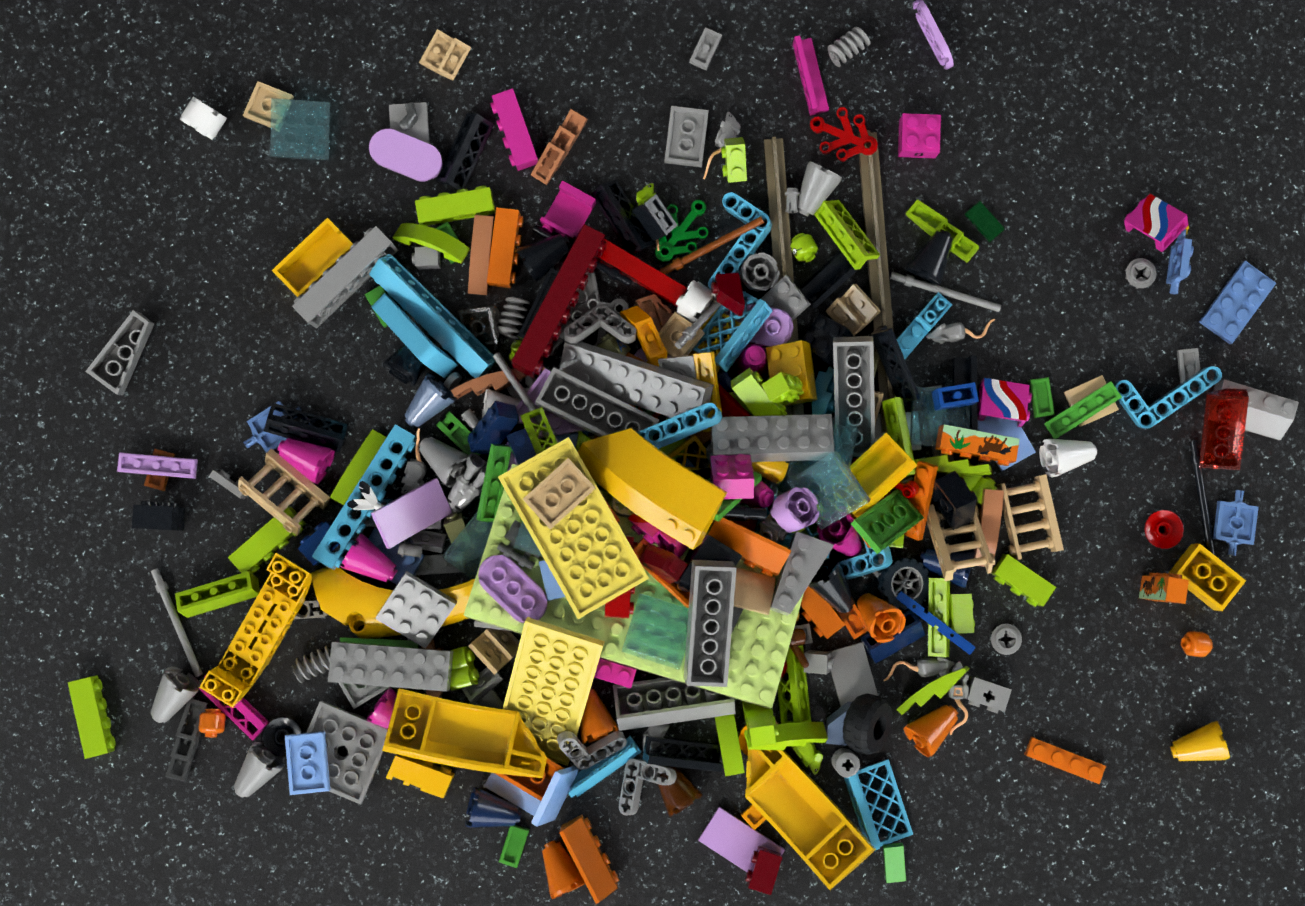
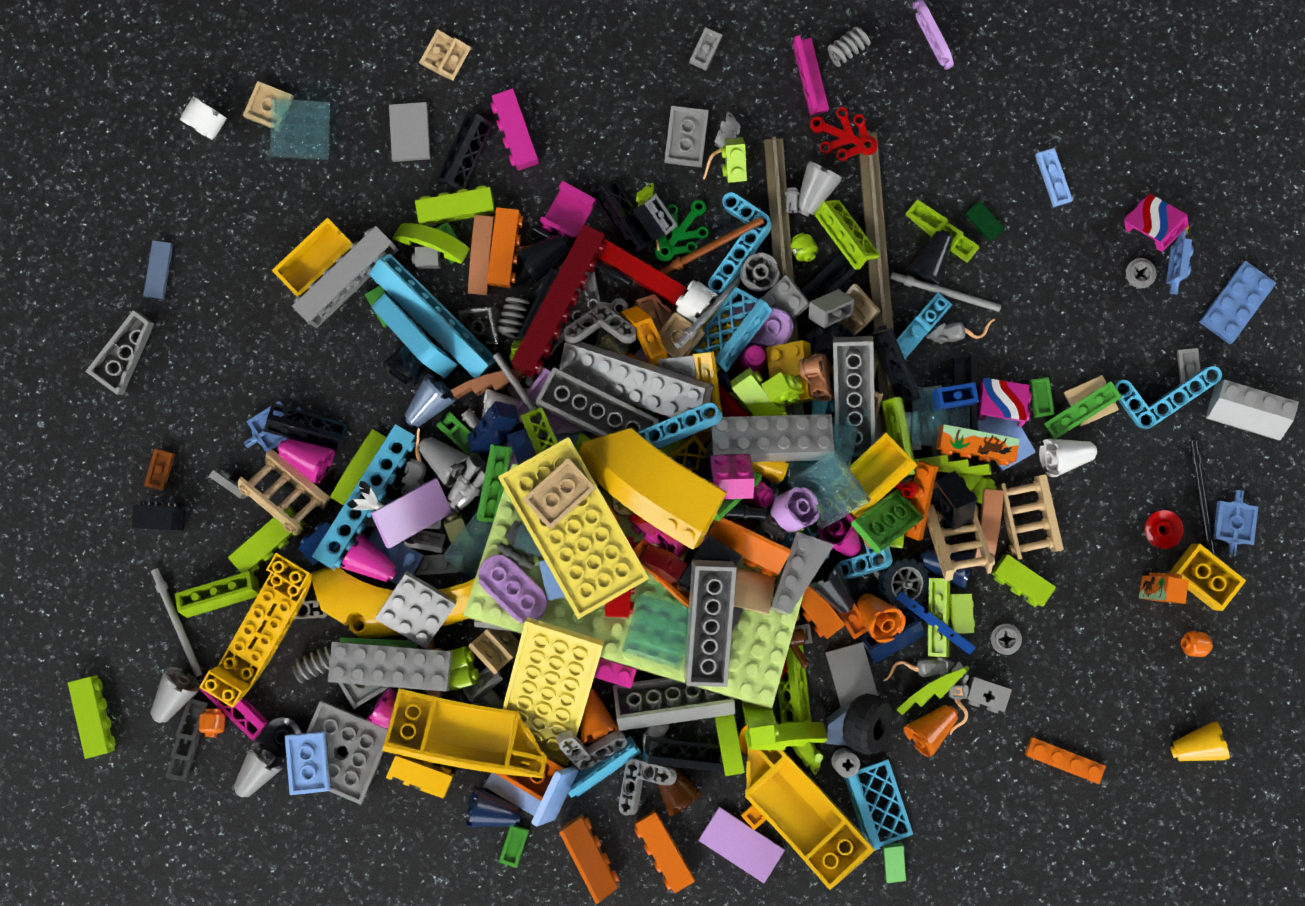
lavender tile [117,453,198,479] -> none
lavender tile [369,129,443,182] -> none
light grey pin [398,542,423,558] -> none
dark grey arm [399,102,418,130] -> none
light grey tile [444,372,462,391] -> none
nougat slope [531,109,588,185] -> none
orange cone [542,840,585,899] -> none
dark red slope [711,273,745,316] -> none
dark red brick [745,846,782,895] -> none
light grey brick [804,650,834,675] -> none
dark pink brick [898,113,941,158] -> none
clear red slope [1199,388,1249,470] -> none
none -> sand blue tile [143,240,173,300]
none -> orange brick [634,809,695,894]
none -> nougat piece [799,354,834,402]
none -> light grey brick [808,289,854,328]
none -> light blue tile [1035,147,1073,208]

